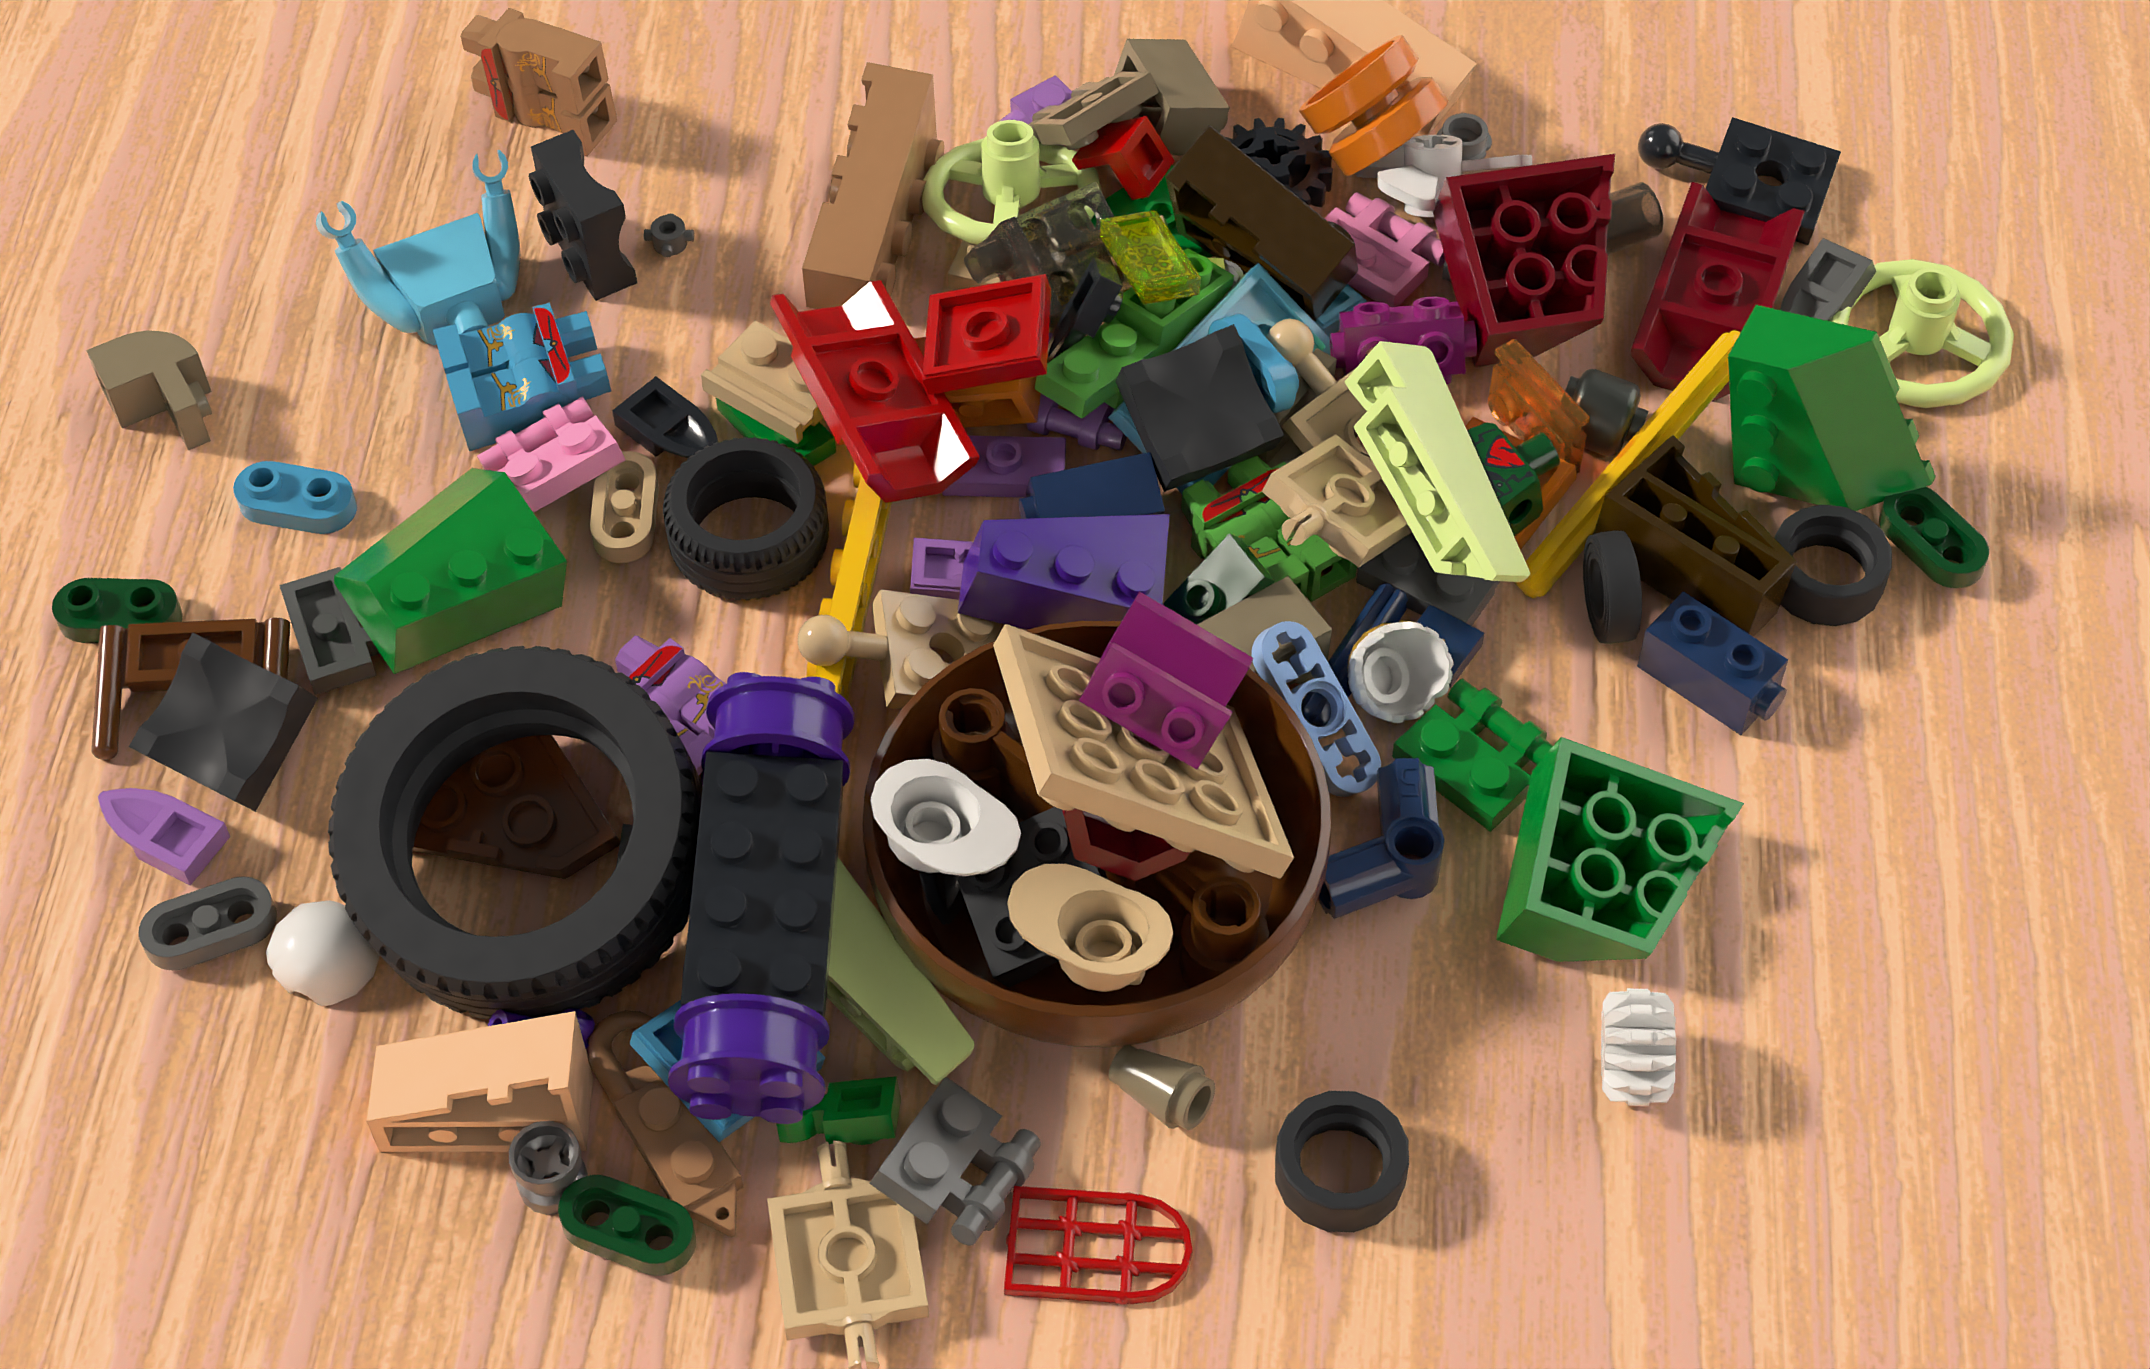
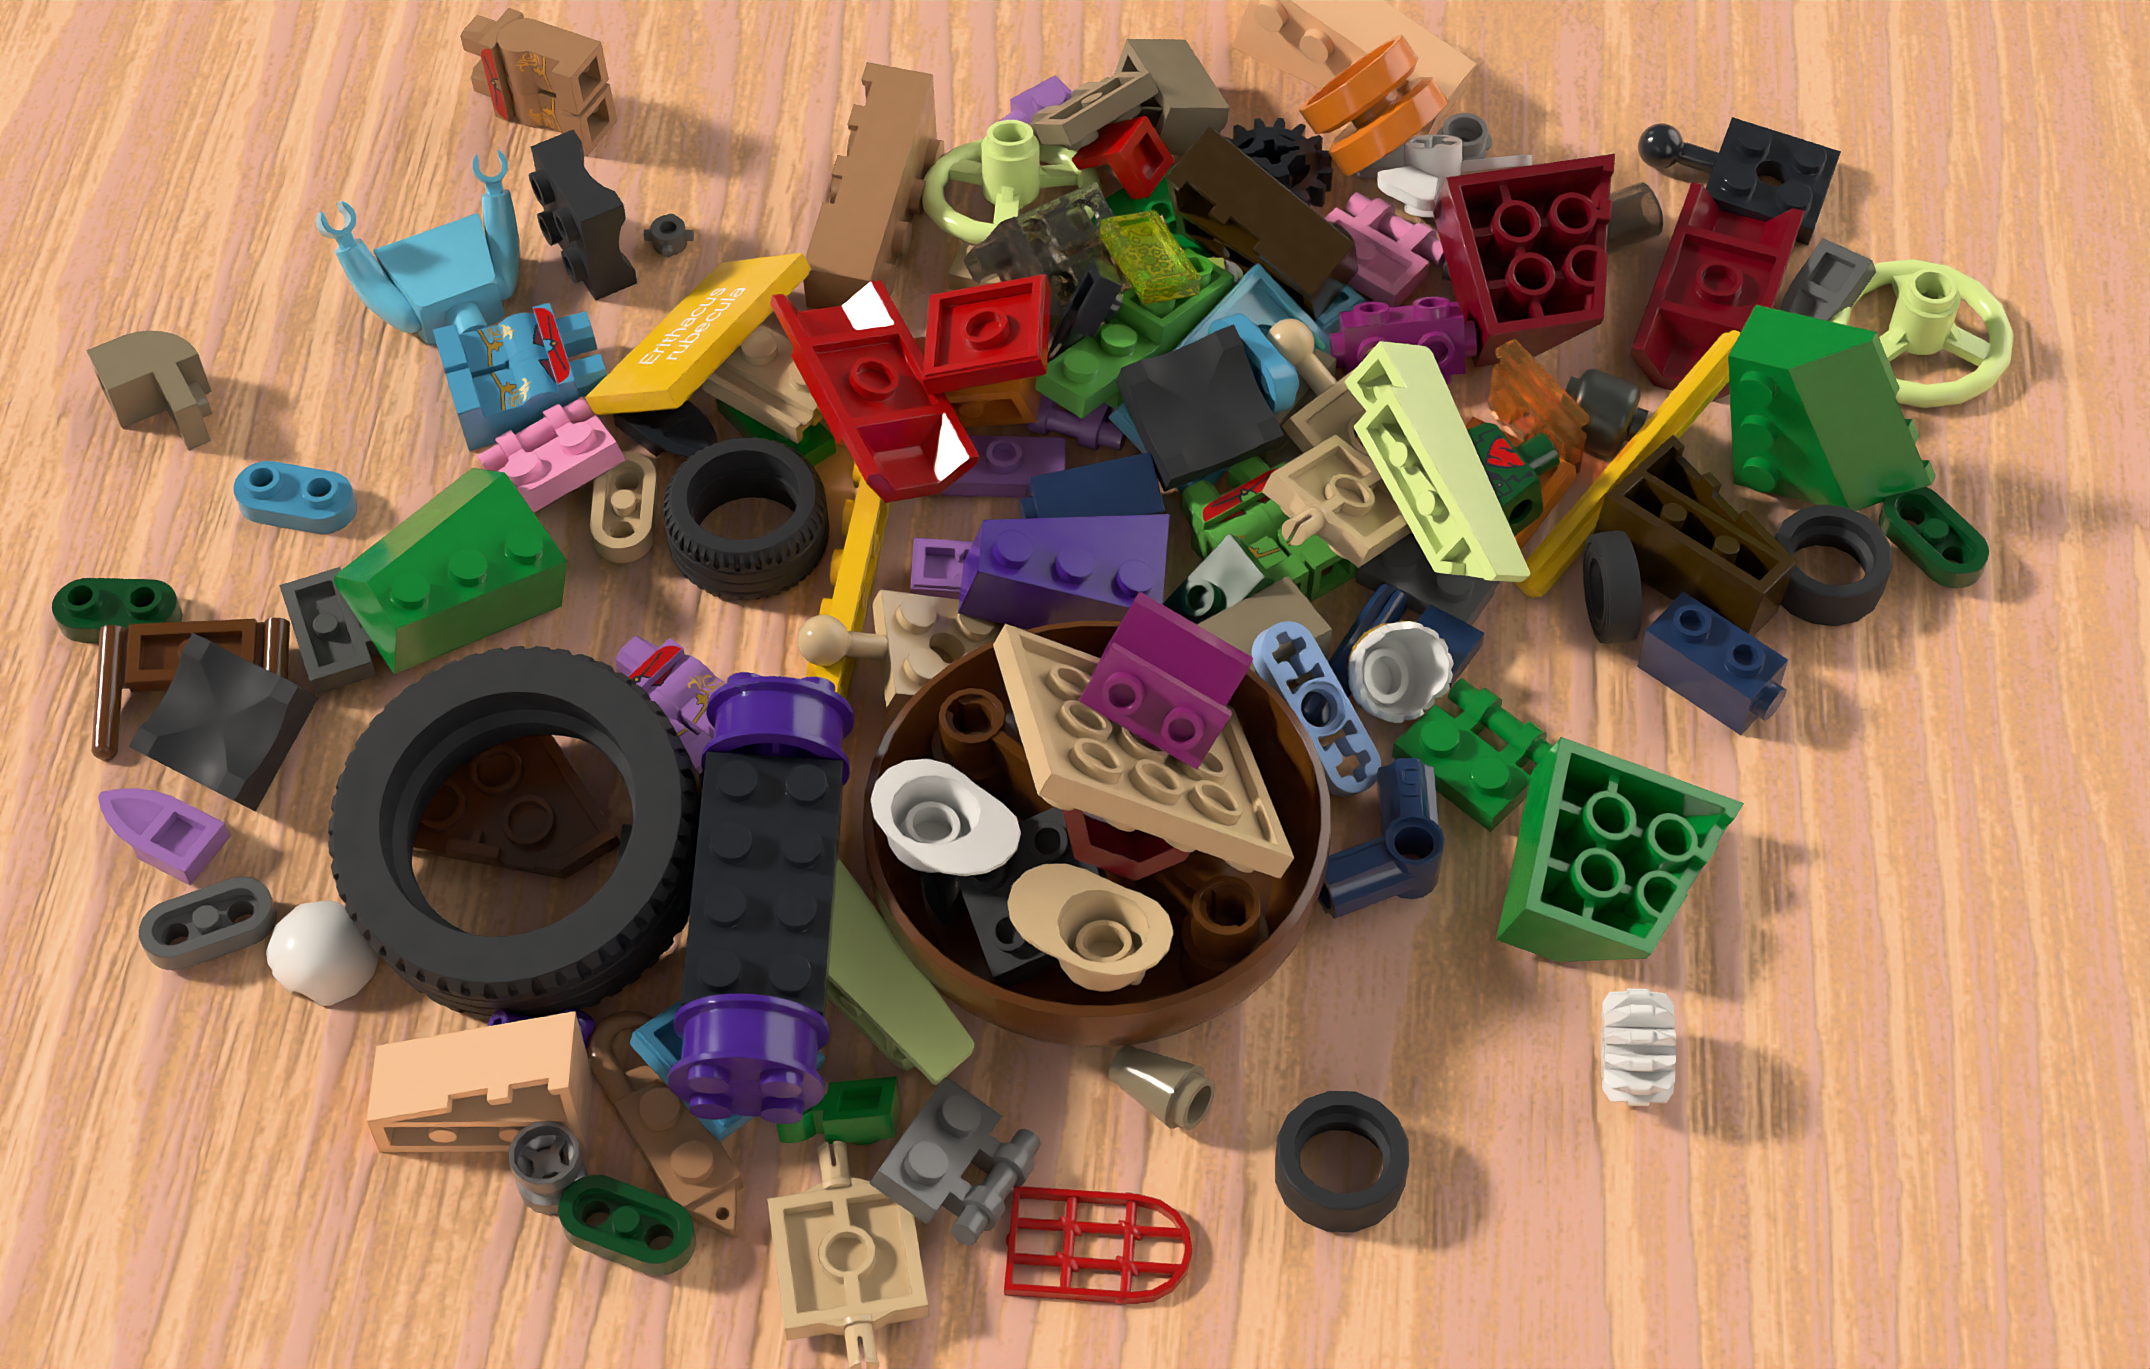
none -> yellow tile [585,253,812,415]

